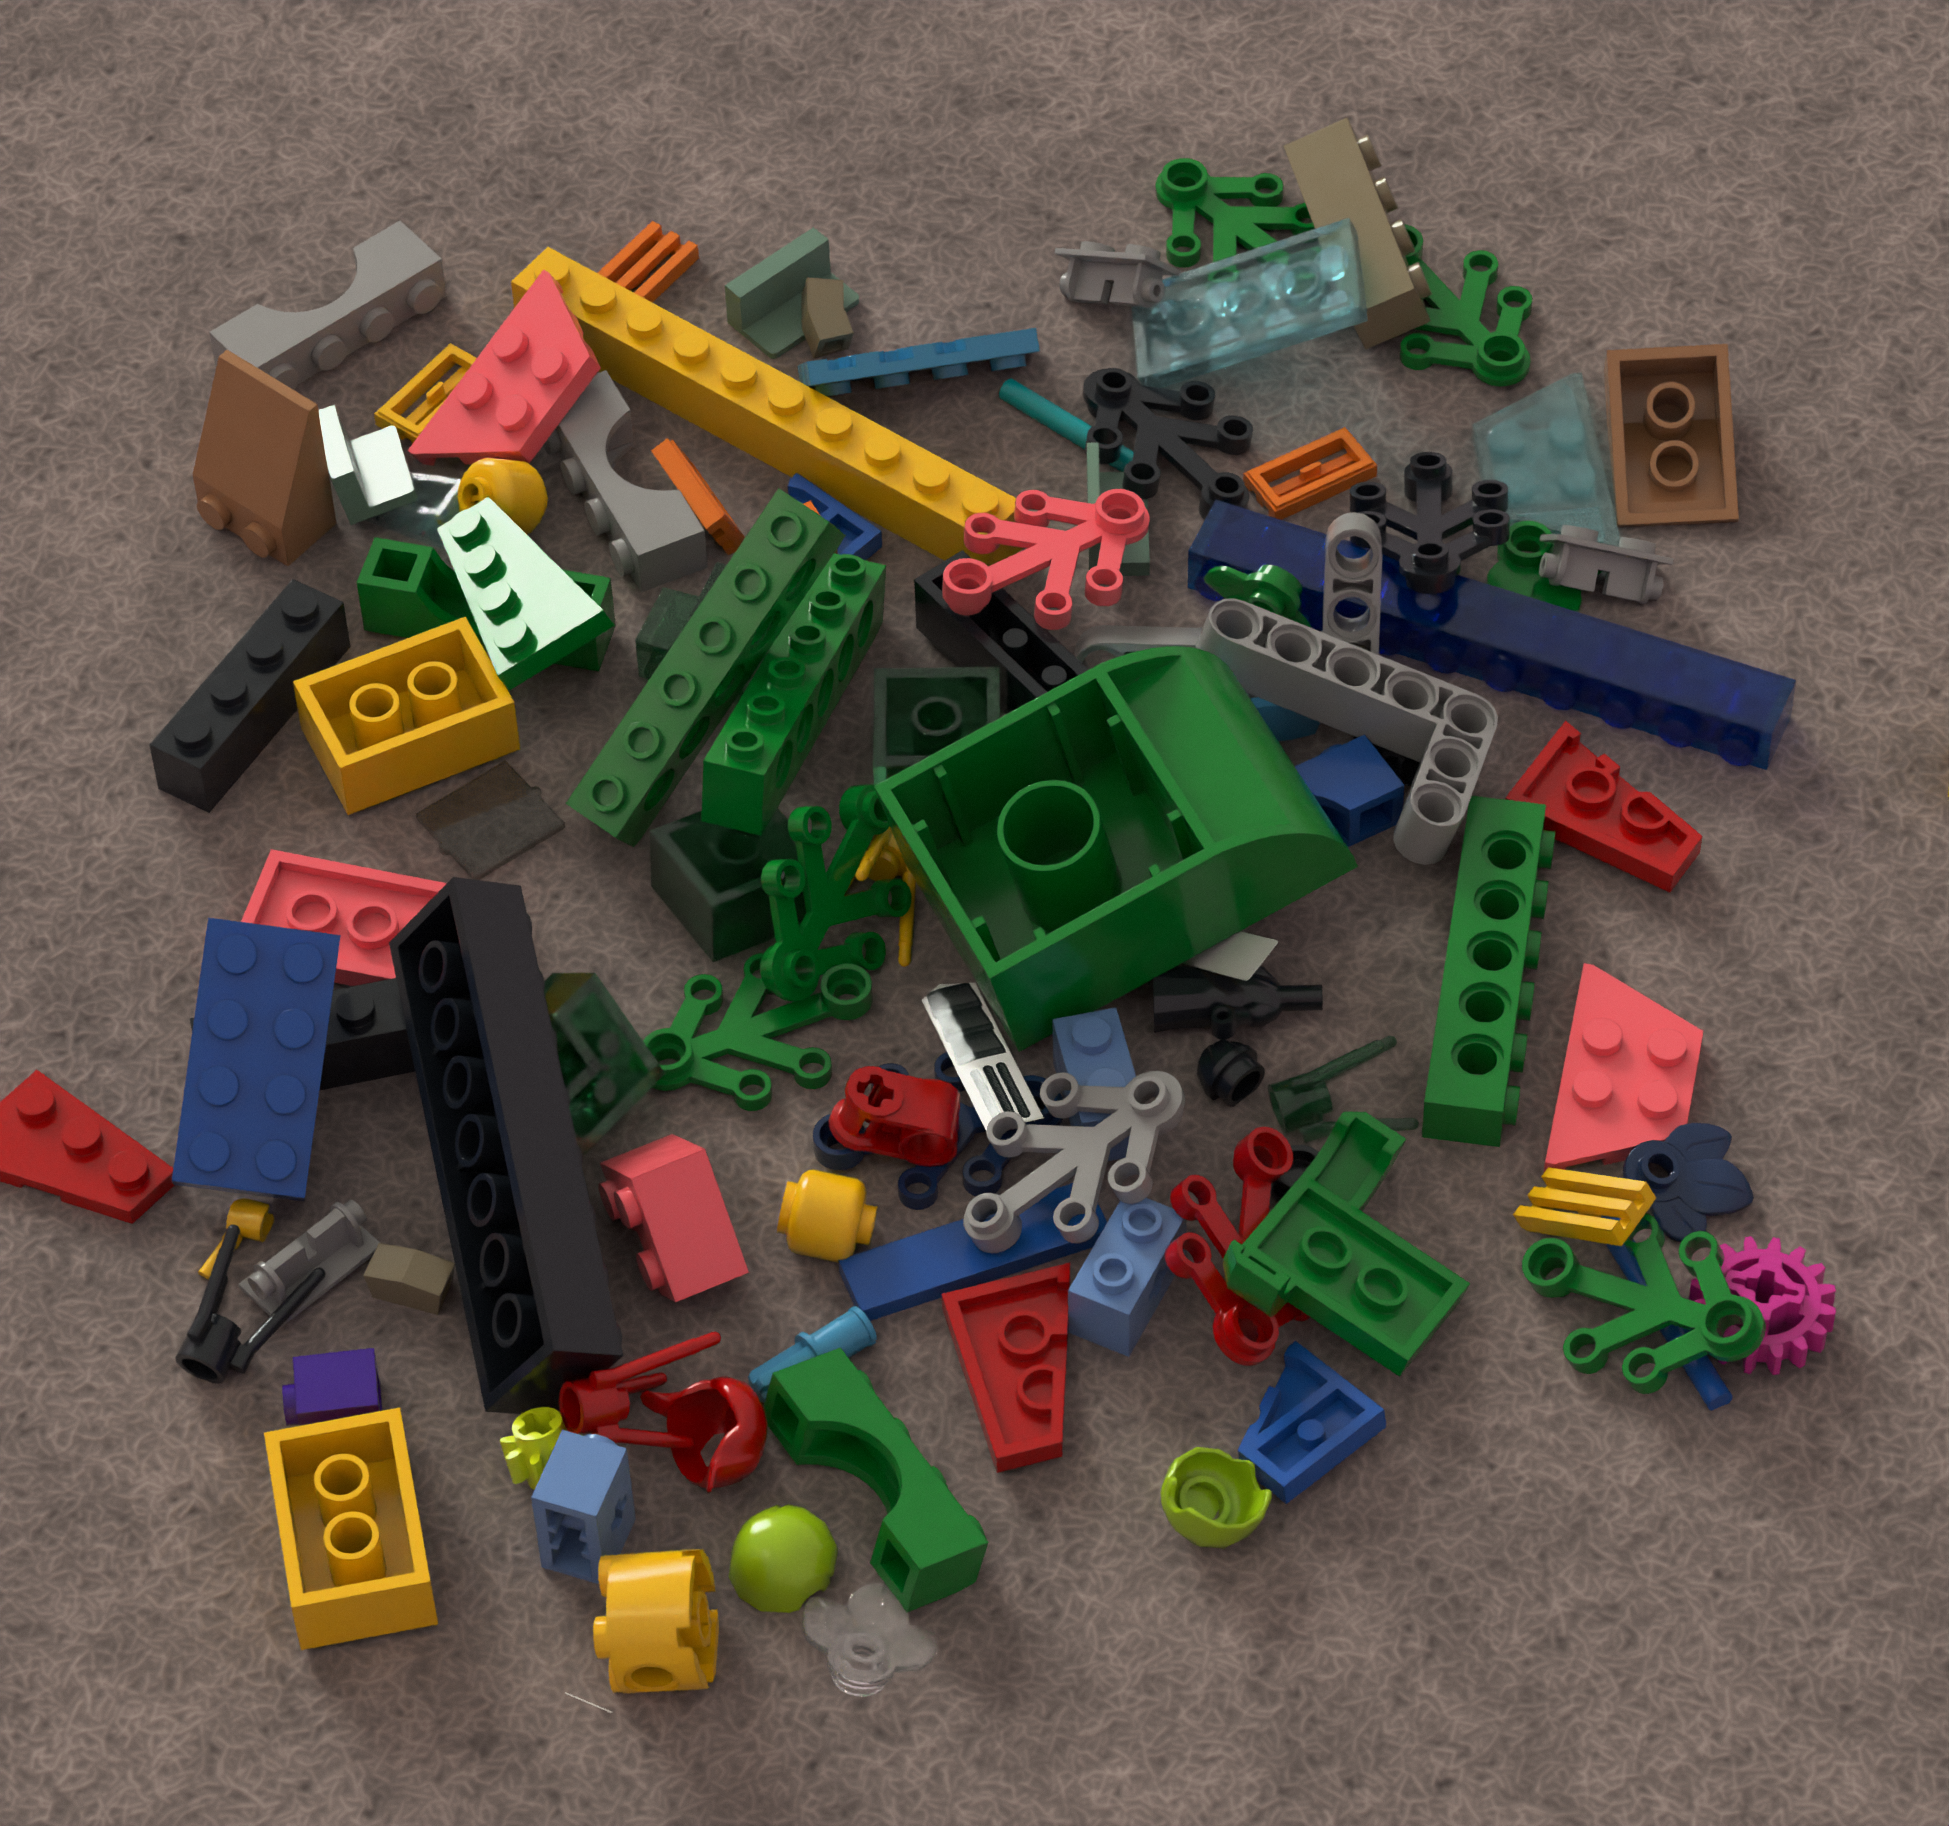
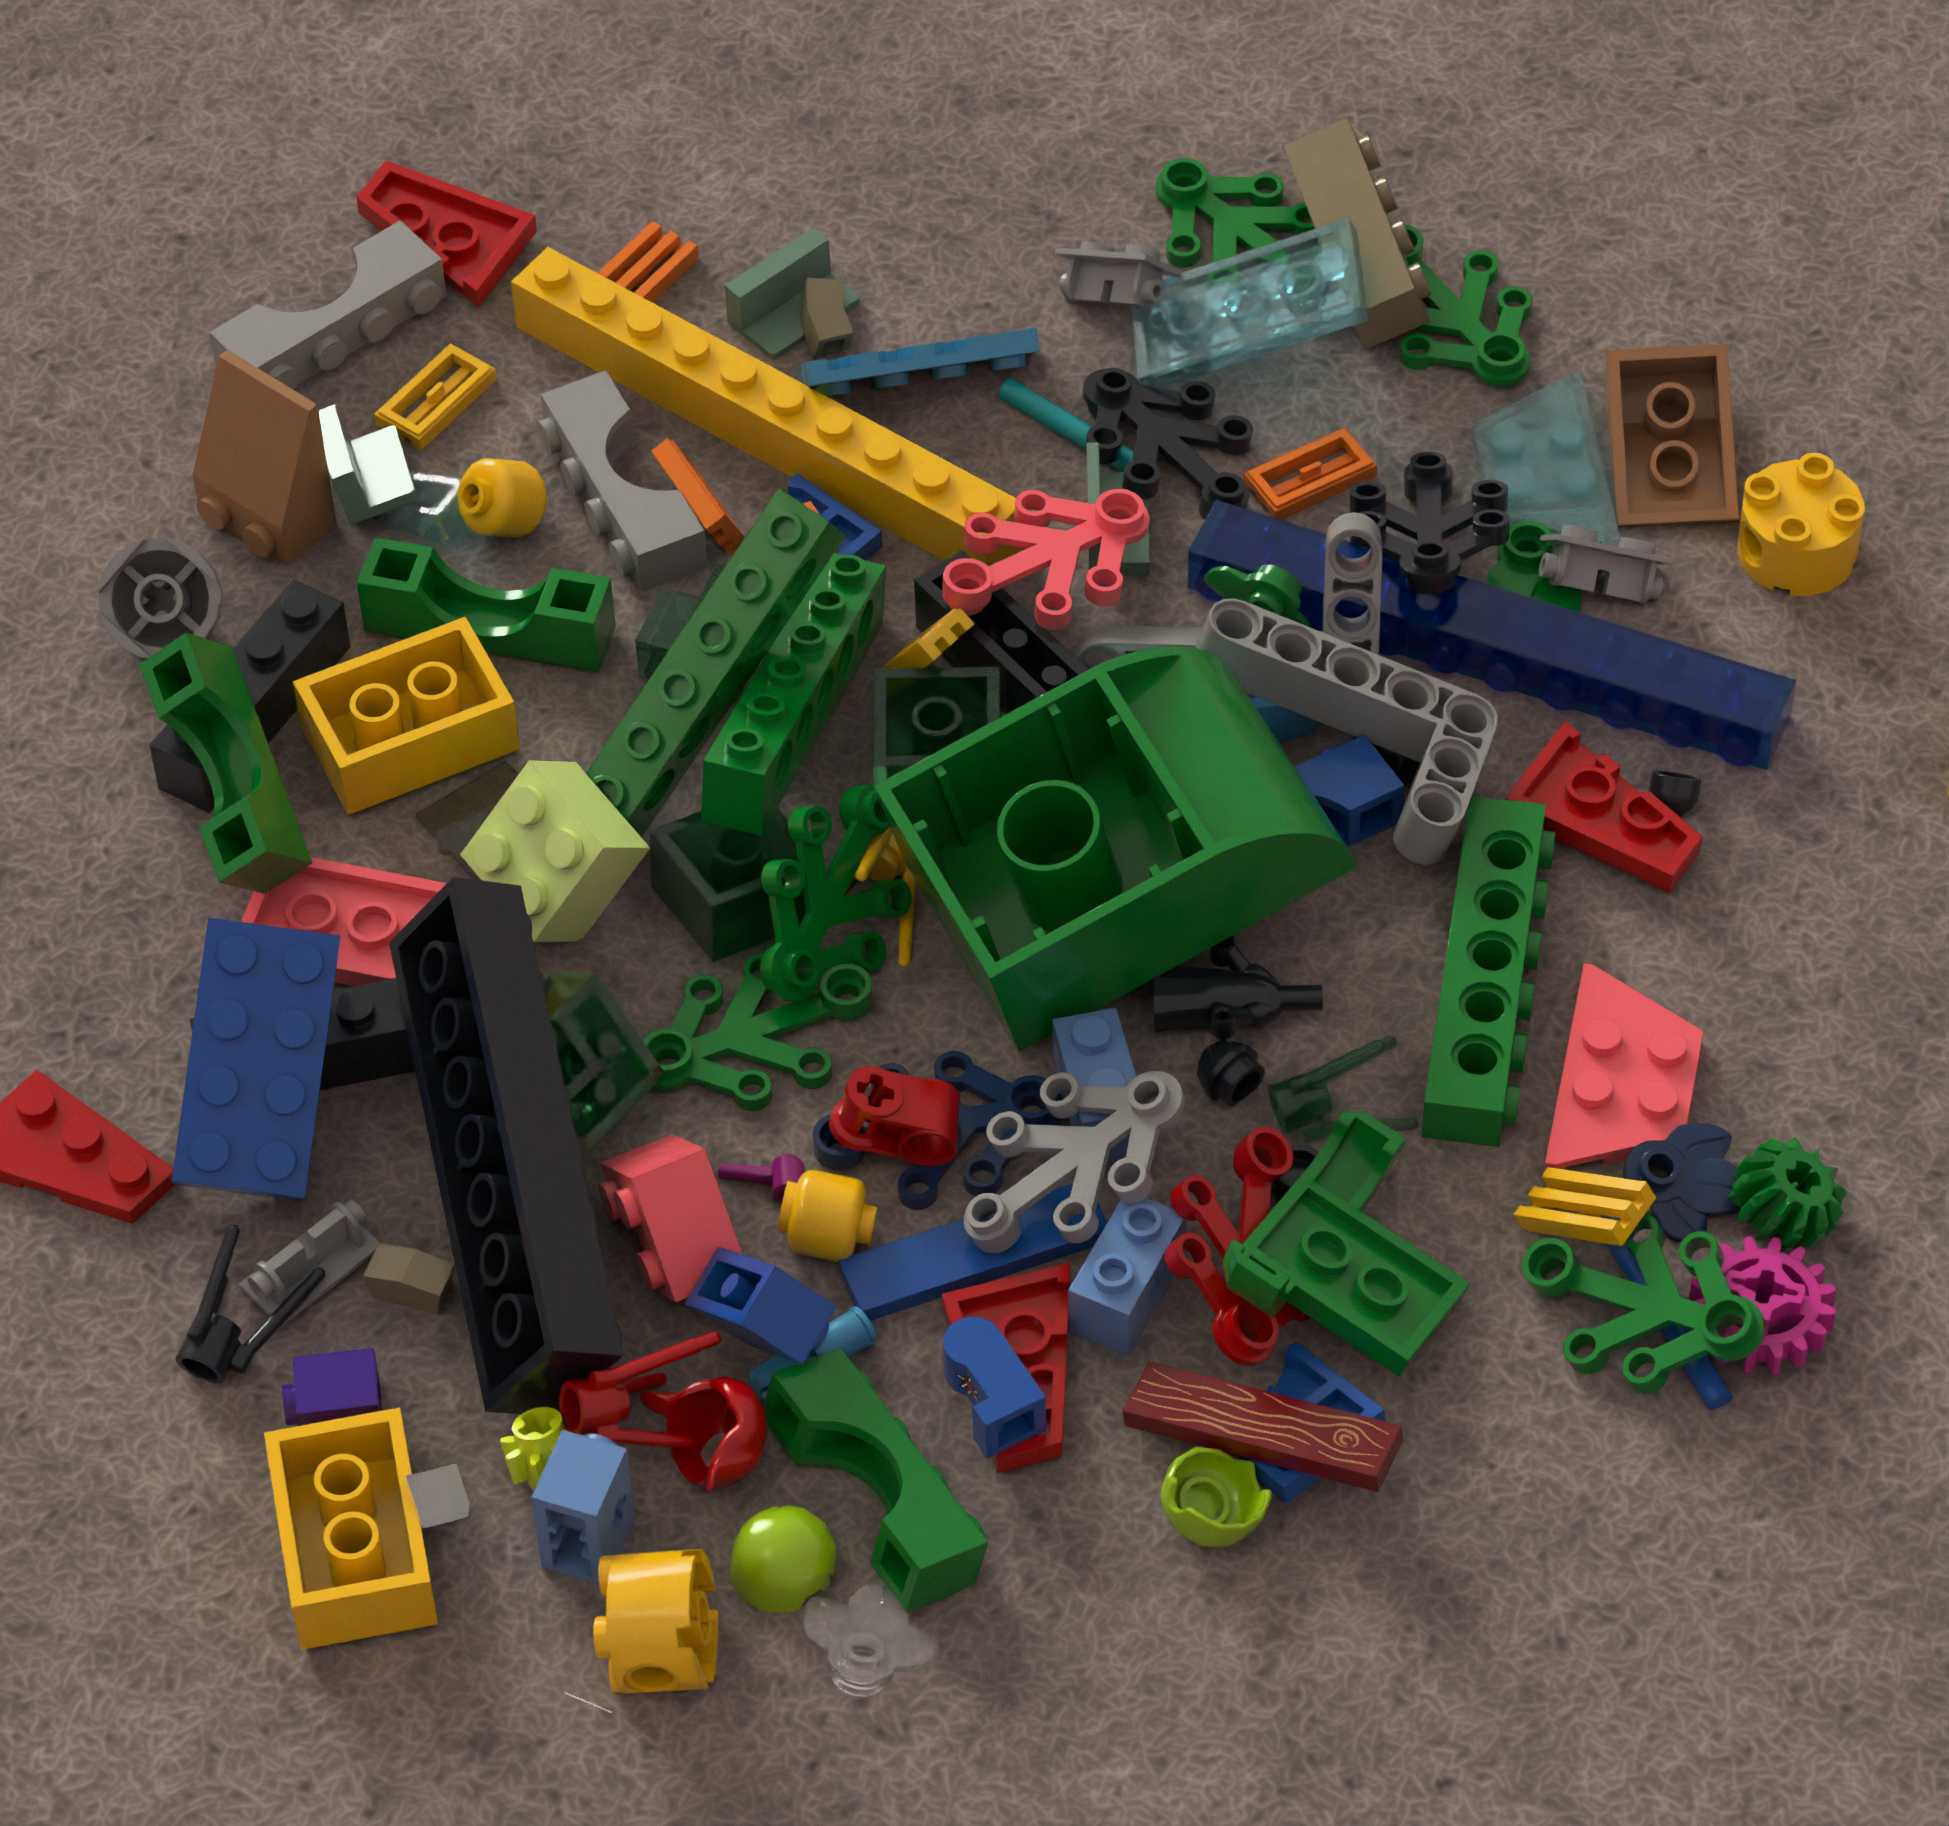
yellow hand [198,1198,275,1280] -> none
coral wing [408,270,601,466] -> none
wing [437,497,615,691] -> none
sticker [922,983,1044,1130] -> none
white sticker [1183,931,1278,981] -> none
none -> light grey cylinder [98,537,223,658]
none -> green arch [139,633,312,894]
none -> red wing [356,160,537,307]
none -> white sticker [405,1464,470,1528]
none -> yellowish green brick [460,760,650,942]
none -> blue brick [685,1246,837,1365]
none -> magenta hand [718,1154,805,1203]
none -> yellow tile [873,608,974,695]
none -> blue leg [943,1317,1046,1459]
none -> dark red tile [1122,1361,1403,1492]
none -> black hinge [1649,770,1702,817]
none -> green gear [1728,1137,1847,1252]
none -> yellow brick [1737,453,1865,596]

